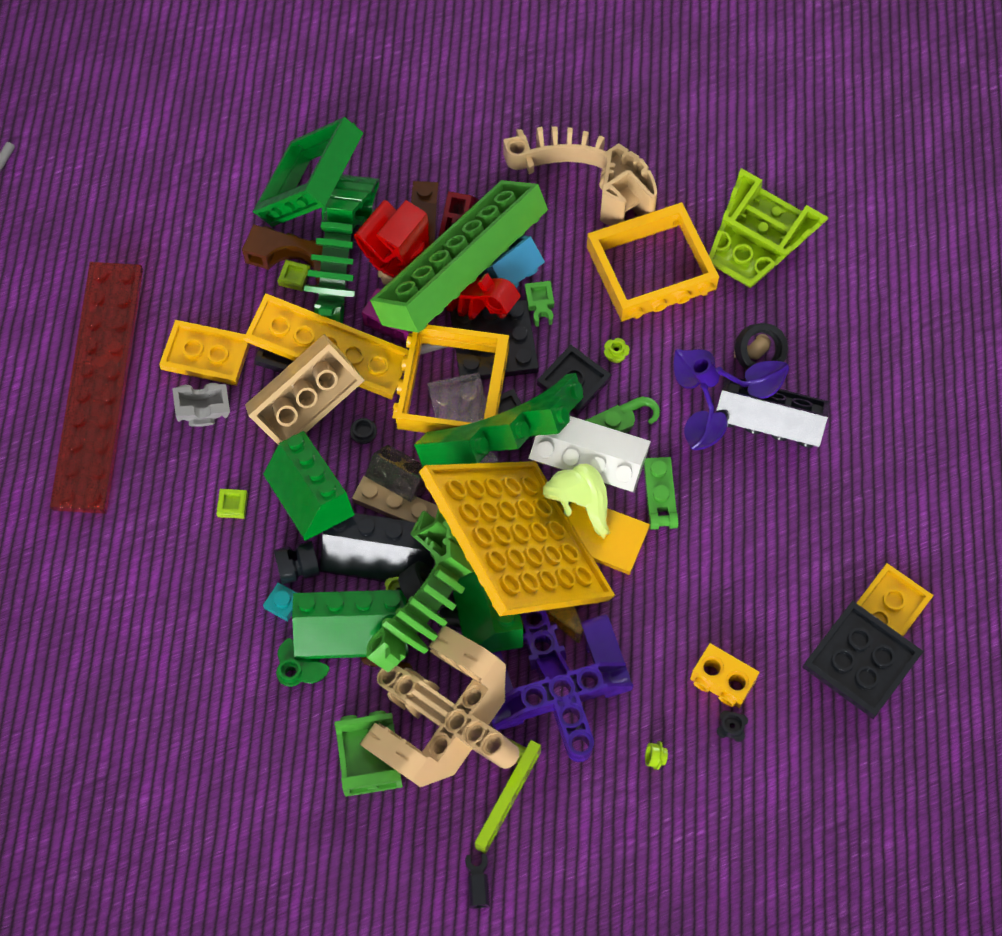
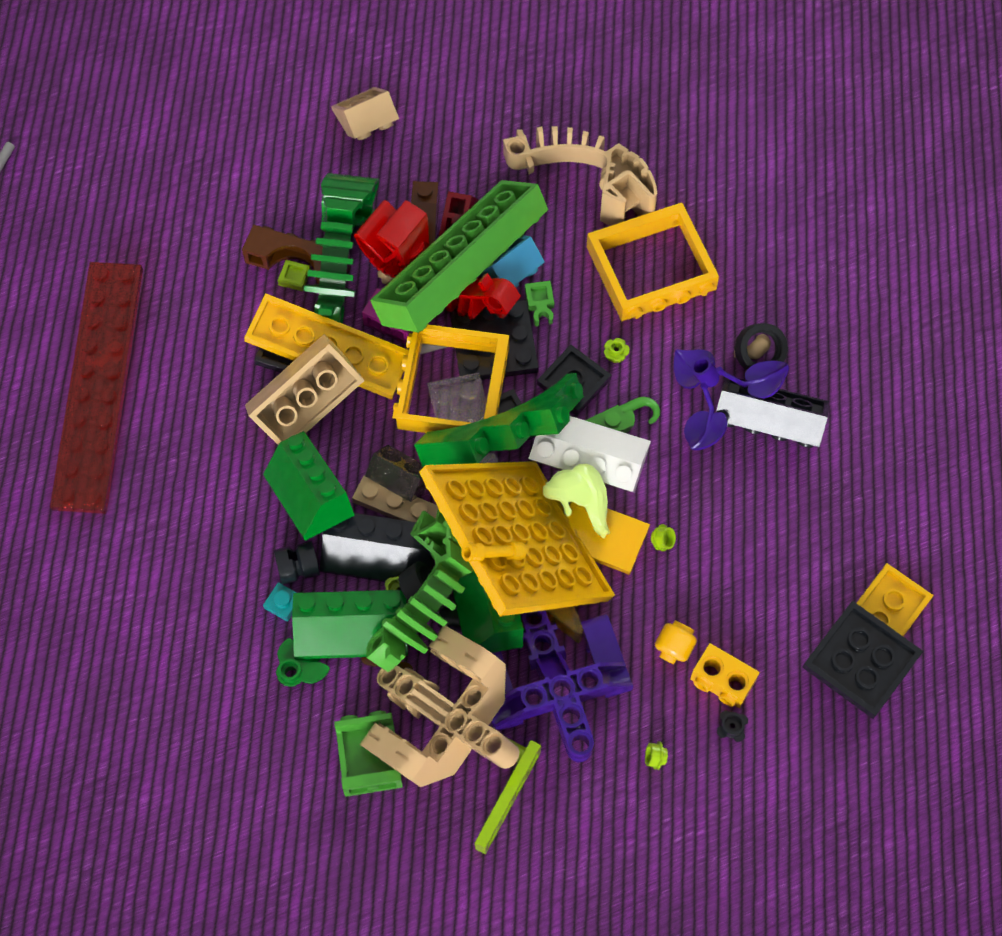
yellow plate [159,320,250,386] -> none
light grey cylinder [172,383,230,427] -> none
lime tile [216,489,248,519] -> none
green window [253,117,363,227] -> none
black plate [350,418,377,444] -> none
black bar [465,854,490,909] -> none
bright green plate [643,457,678,530] -> none
lime wedge [709,168,828,288] -> none
none -> tan slope [331,87,399,140]
none -> yellow bar [461,542,527,561]
none -> lime plate [651,524,676,552]
none -> yellow head [655,620,697,665]

